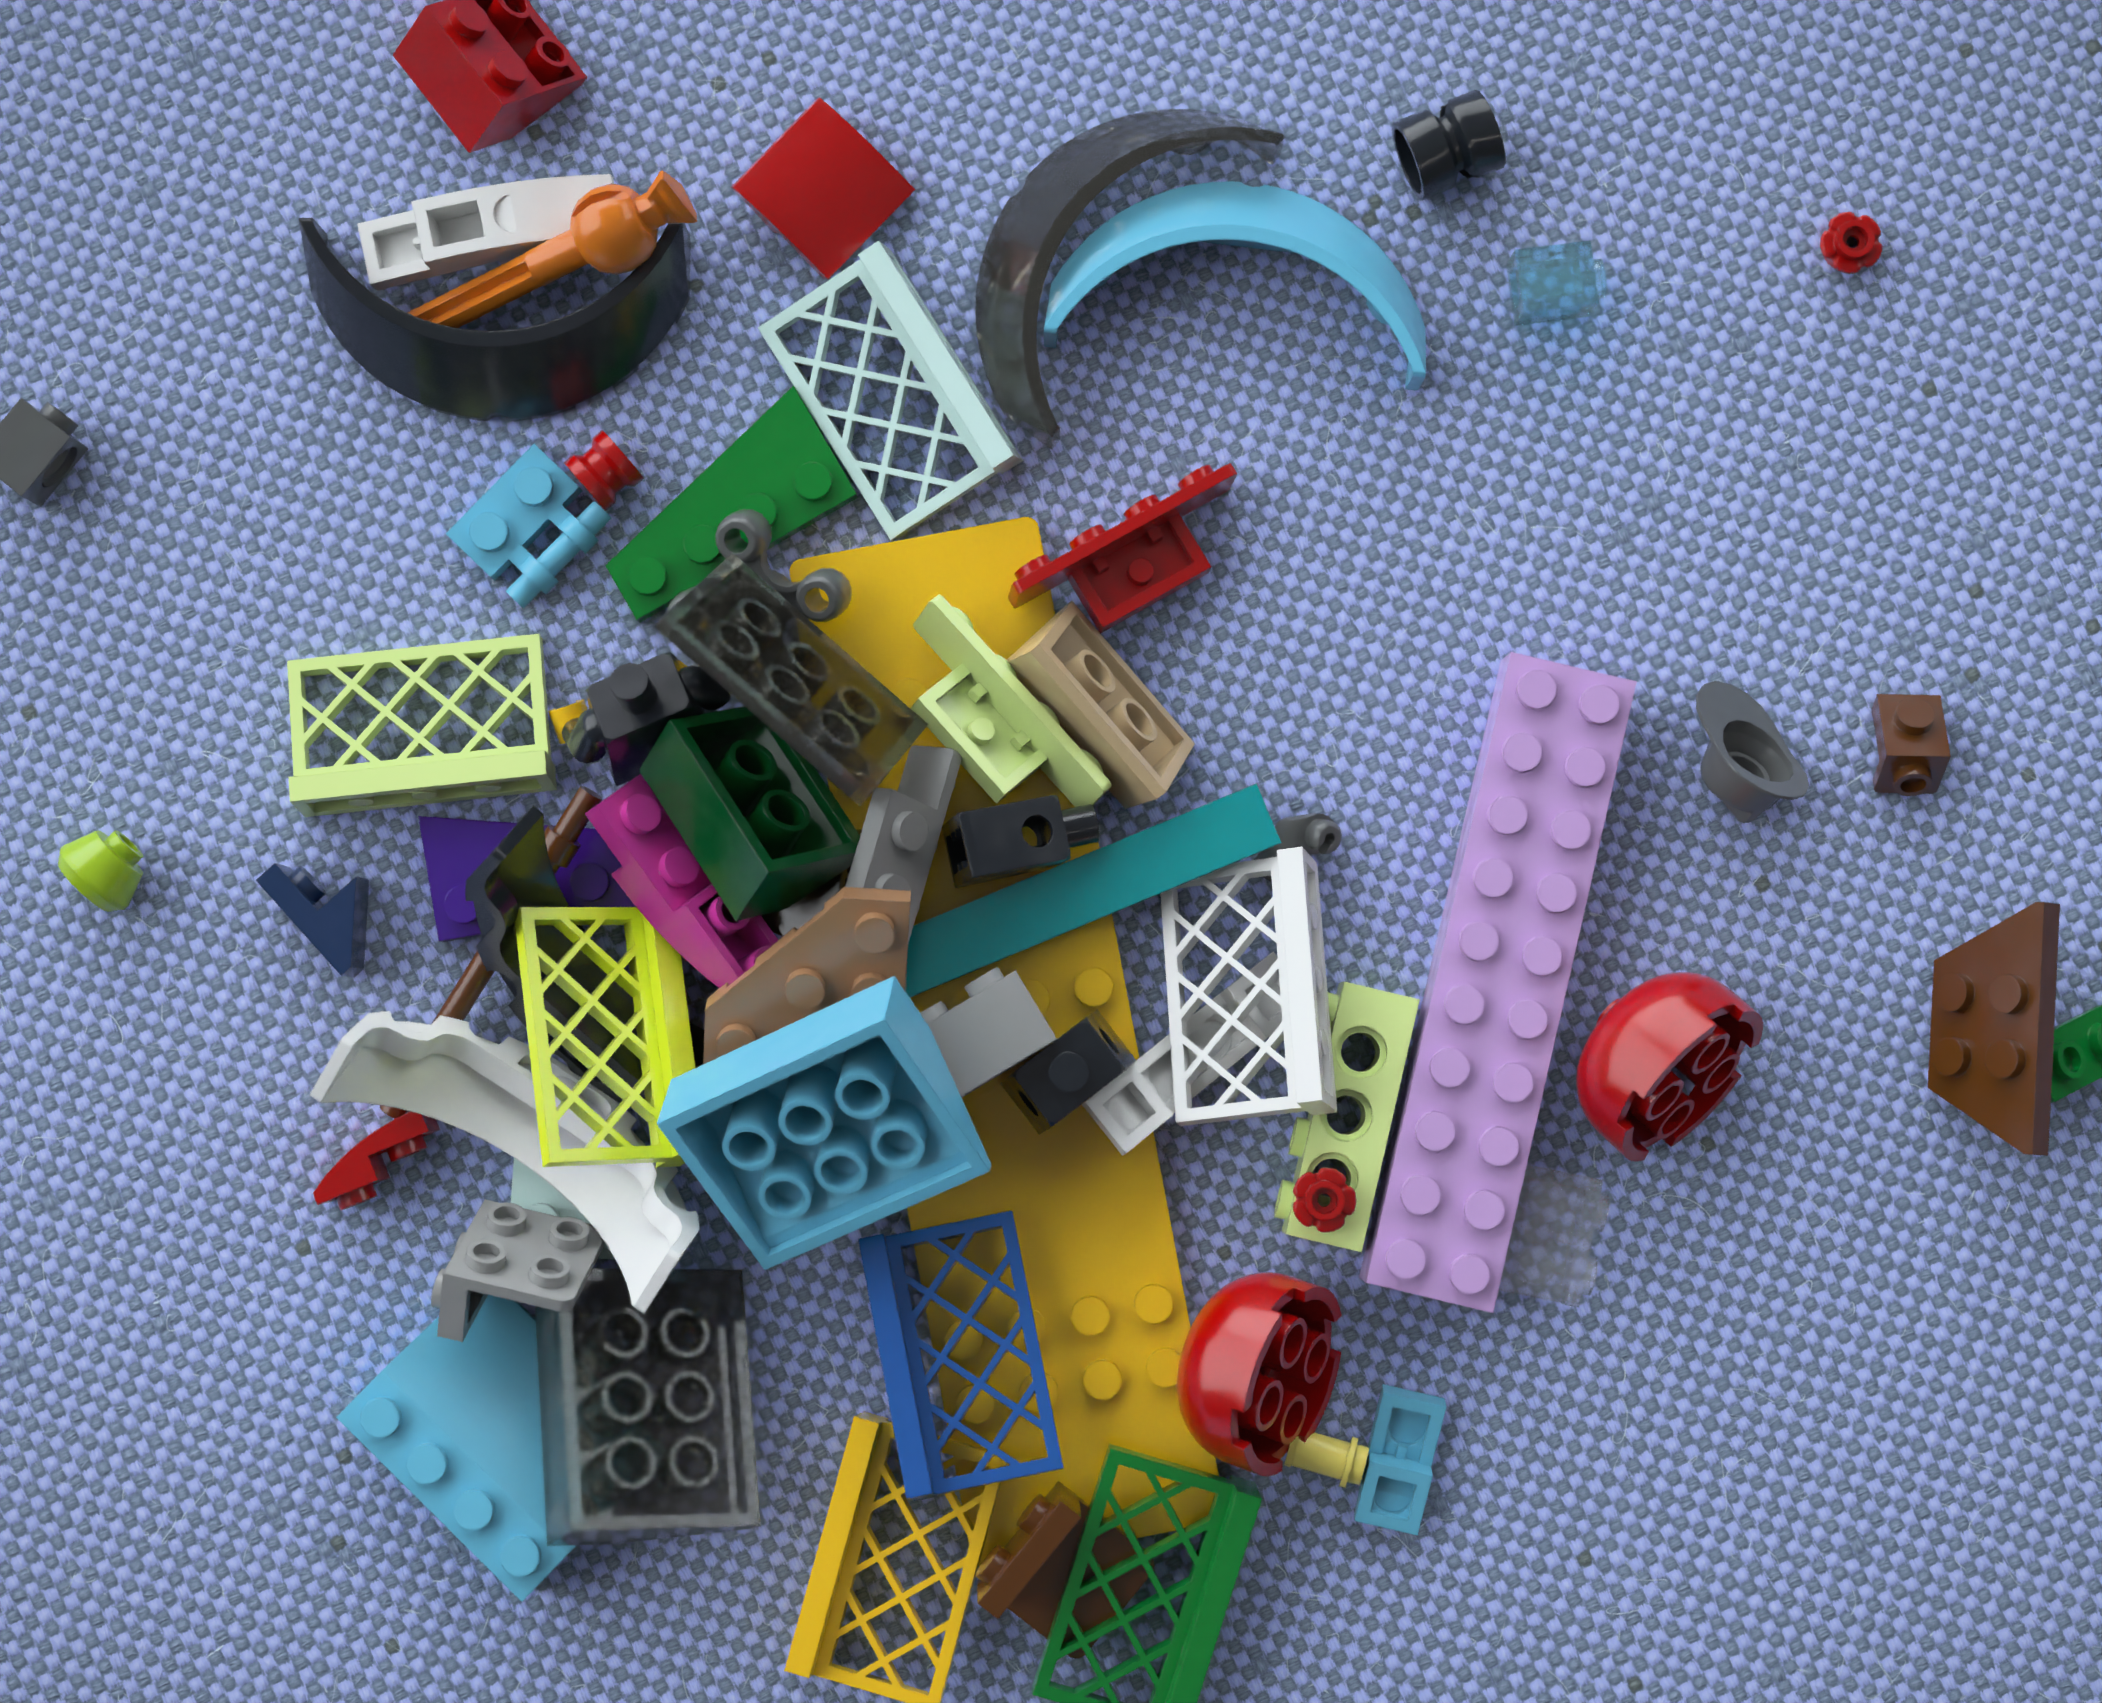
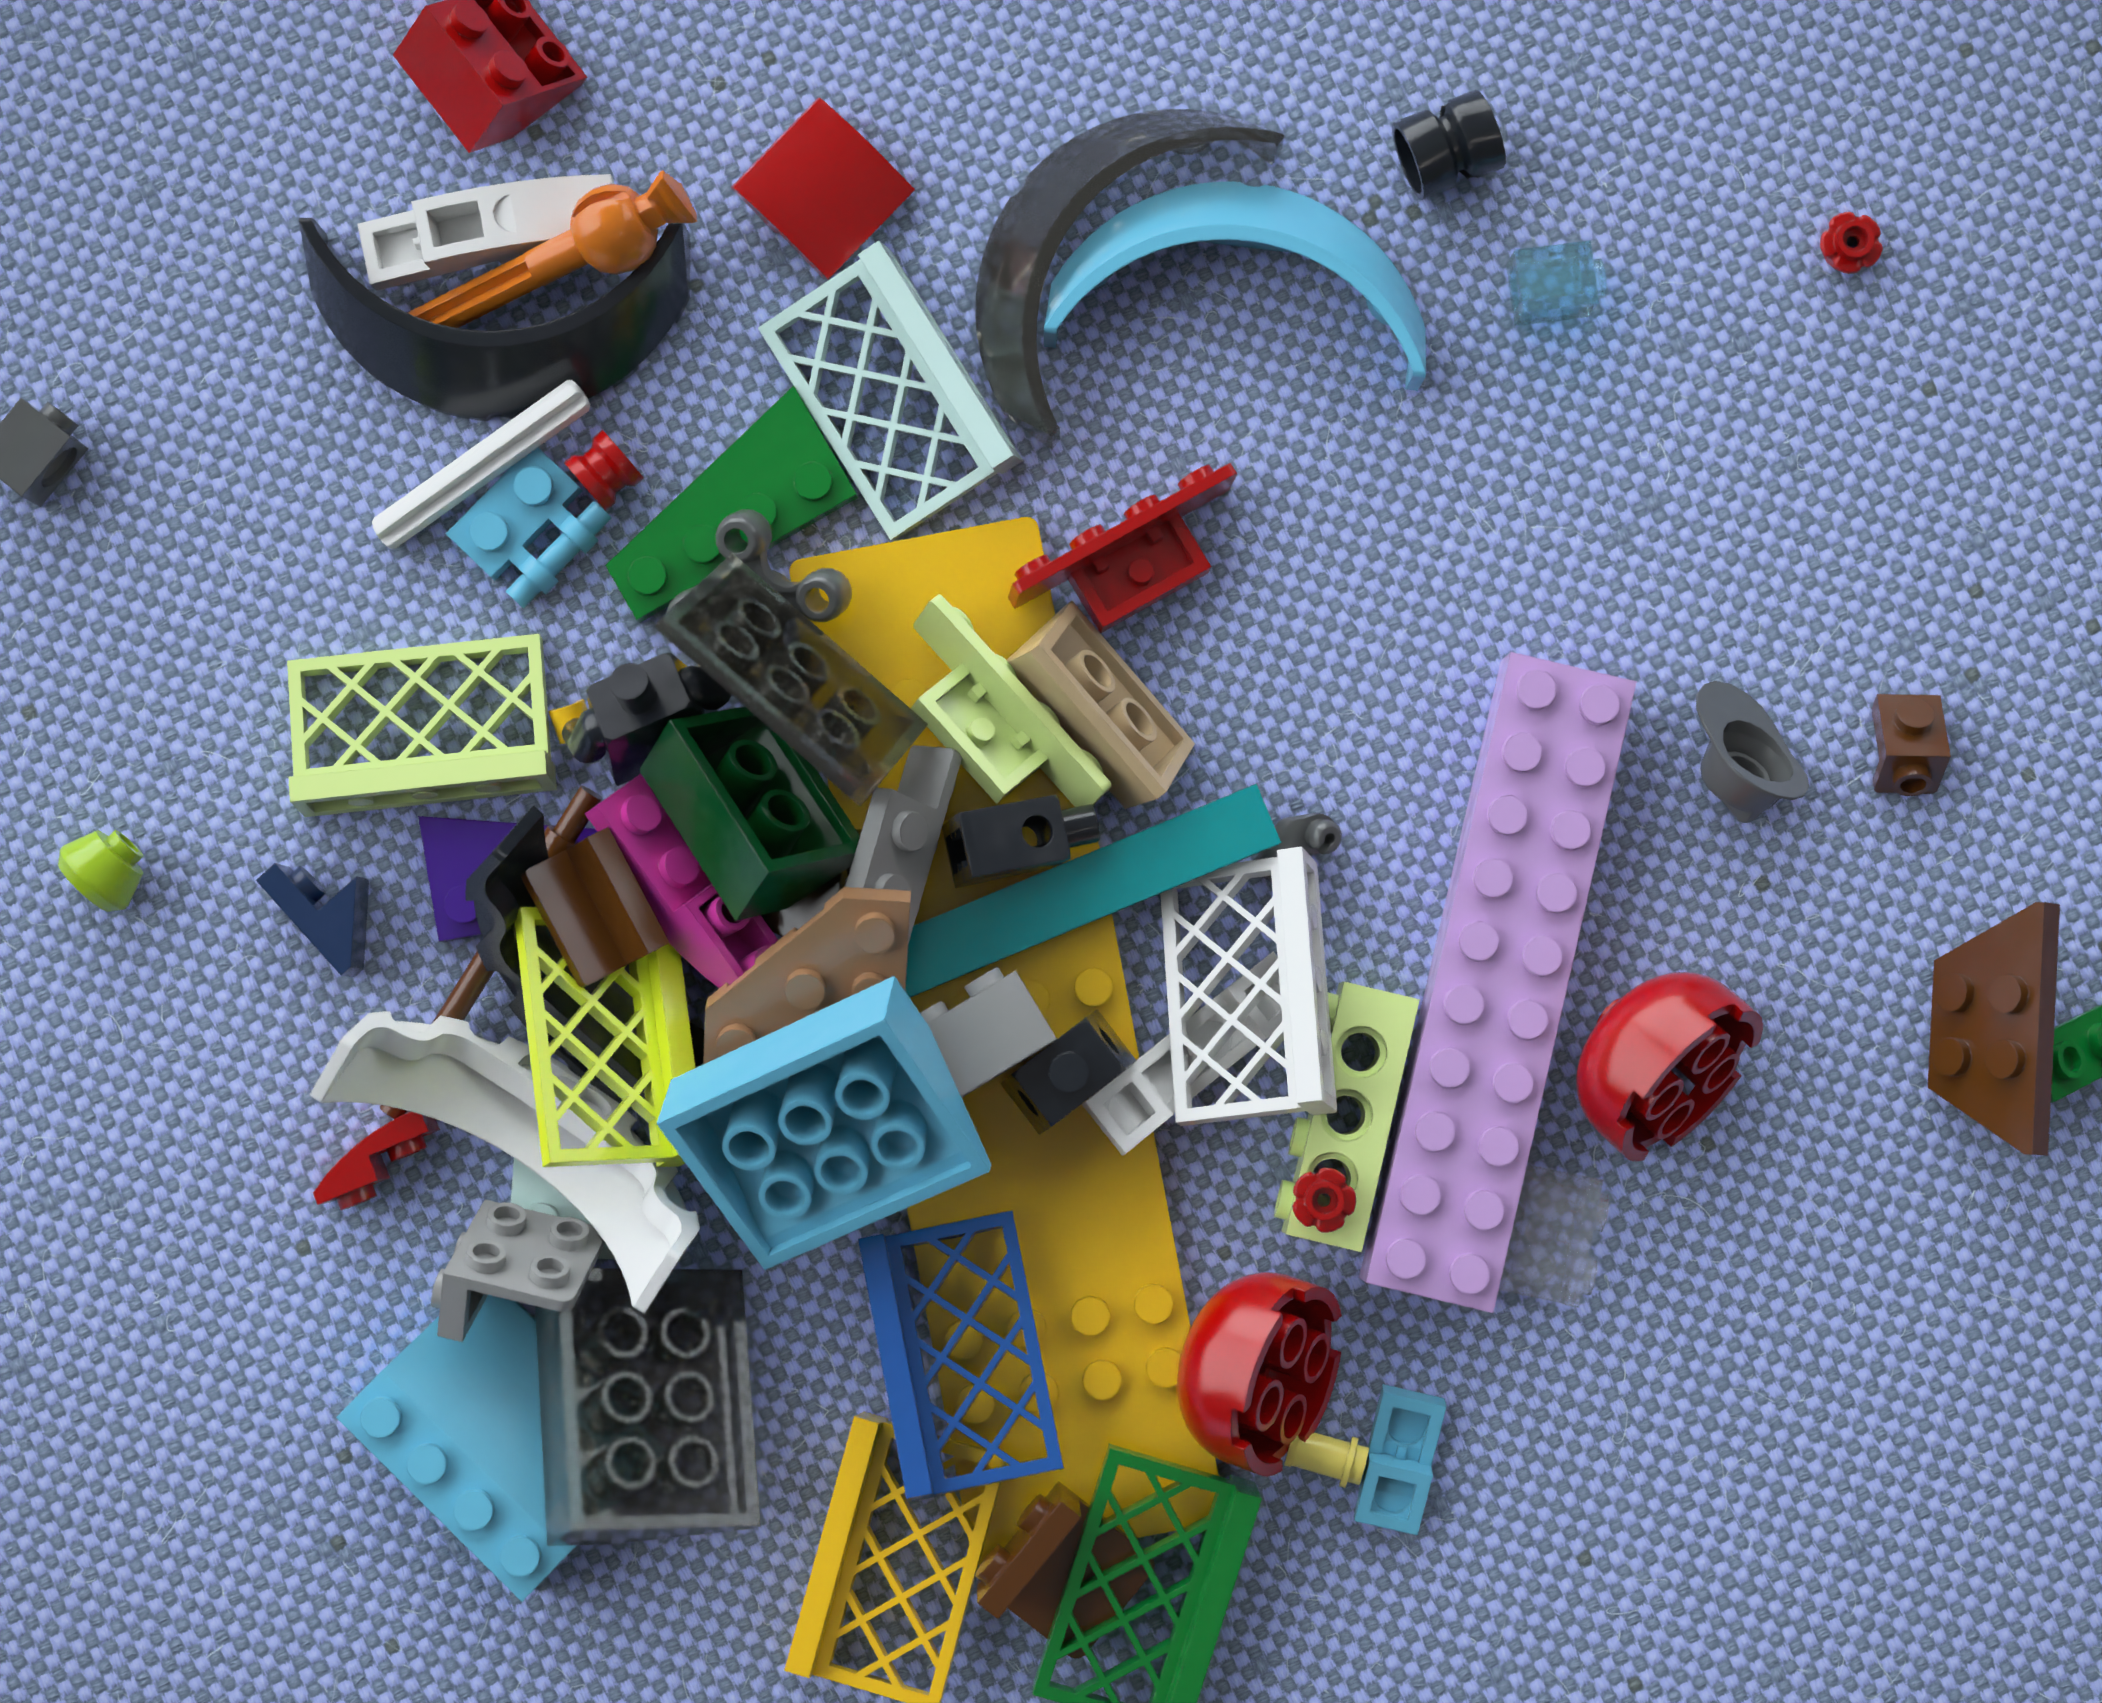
none -> white axle [372,380,590,549]
none -> reddish brown panel [521,827,670,987]

